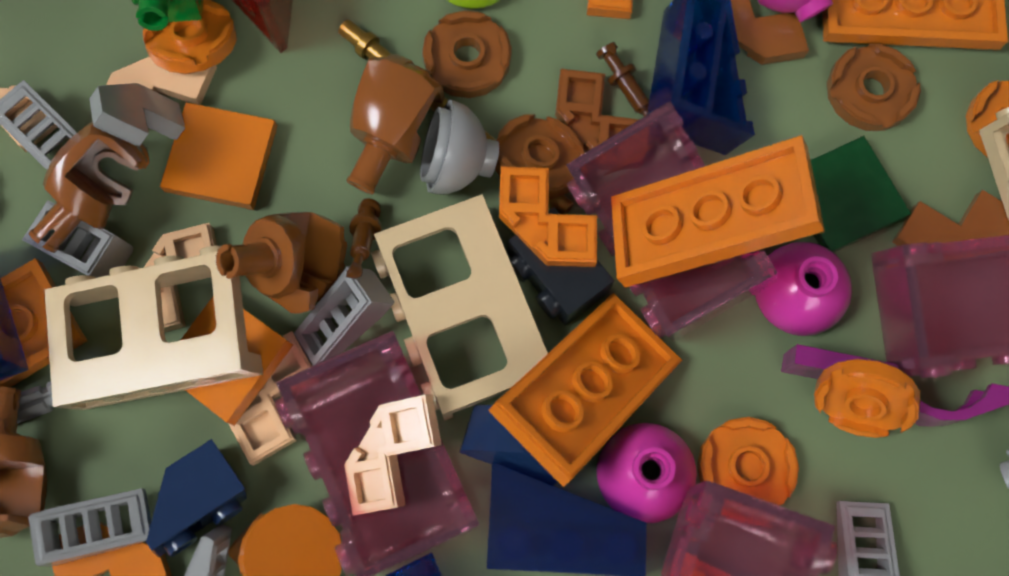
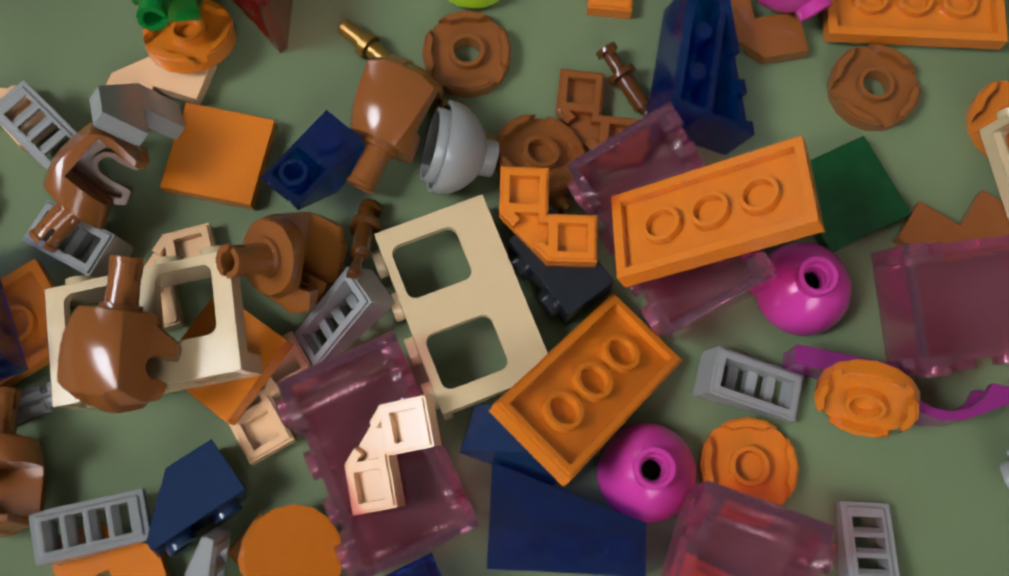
none -> dark orange piece [57,255,182,414]
none -> clear blue slope [261,110,364,210]
none -> light grey slope [693,346,804,423]

